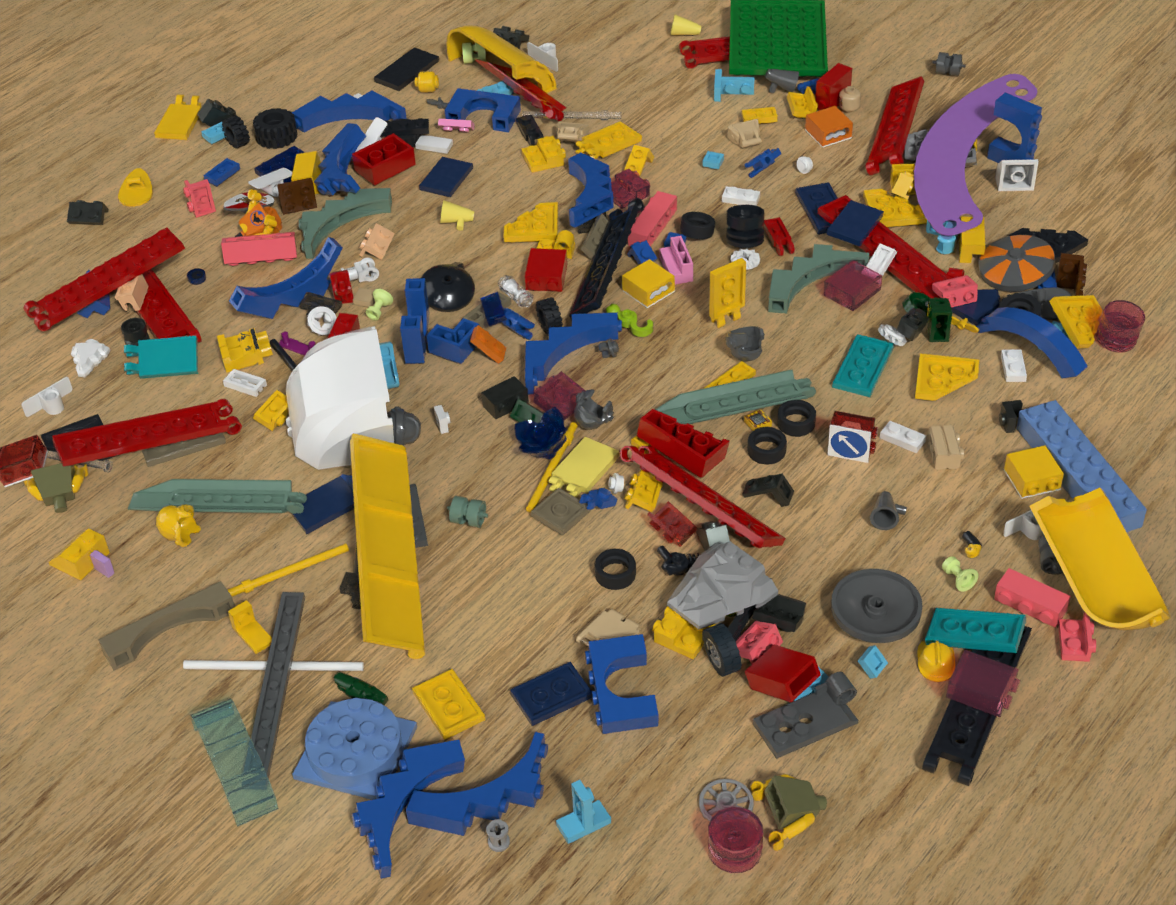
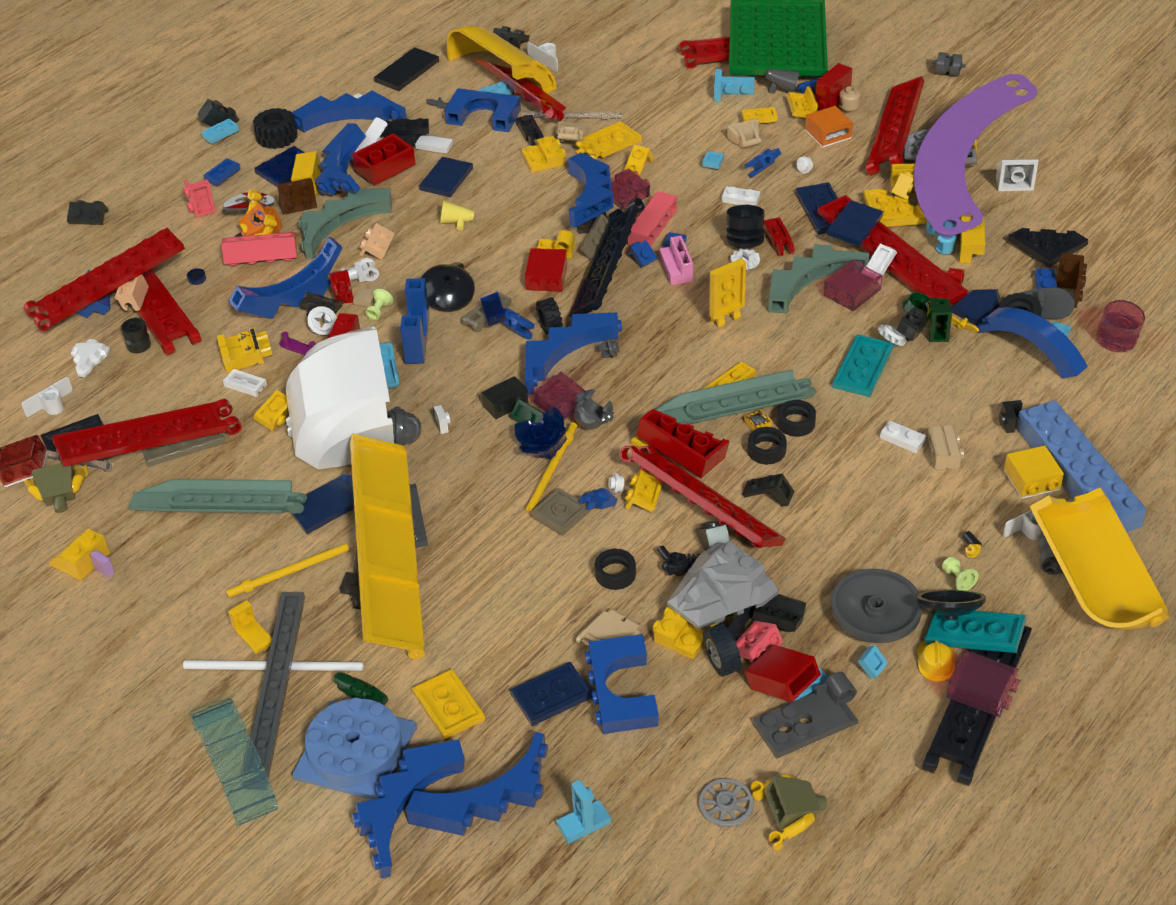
dark tan arch [98,581,235,671] -> none
yellow shield [118,168,153,207] -> none
teal tile [124,336,198,379] -> none
yellow tile [154,94,202,140] -> none
yellow hair [156,504,201,547] -> none
black tyre [222,115,250,149] -> none
white piece [248,168,293,197] -> none
black piece [270,339,297,371] -> none
yellow head [415,71,439,93] -> none
blue brick [427,318,480,364] -> none
bright pink plate [438,119,475,132] -> none
sand green wheel [447,496,488,528] -> none
yellowish green wheel [462,42,486,64] -> none
orange plate [470,325,506,364] -> none
light grey bush [486,819,510,852] -> none
clear piece [498,275,534,309] -> none
yellow plate [504,202,558,243] -> none
light yellow tile [549,437,620,498] -> none
lime piece [606,304,653,337] -> none
yellow piece [622,259,675,308] -> none
clear red bracket [647,501,698,547] -> none
light yellow piece [670,14,701,35] -> none
black tyre [680,212,715,240] -> none
clear pink wheel [708,807,763,873] -> none
dark grey helmet [725,326,765,362] -> none
piece [828,411,878,463] -> none
dark grey piece [870,491,907,530] -> none
yellow plate [915,353,979,401] -> none
coral bracket [932,275,978,308] -> none
dark grey dish [979,235,1055,292] -> none
blue arch [987,92,1042,163] -> none
coral brick [994,568,1071,628] -> none
white plate [1001,349,1027,382] -> none
yellow plate [1049,295,1103,349] -> none
coral bracket [1058,612,1096,662] -> none
none -> black dish [917,590,986,620]

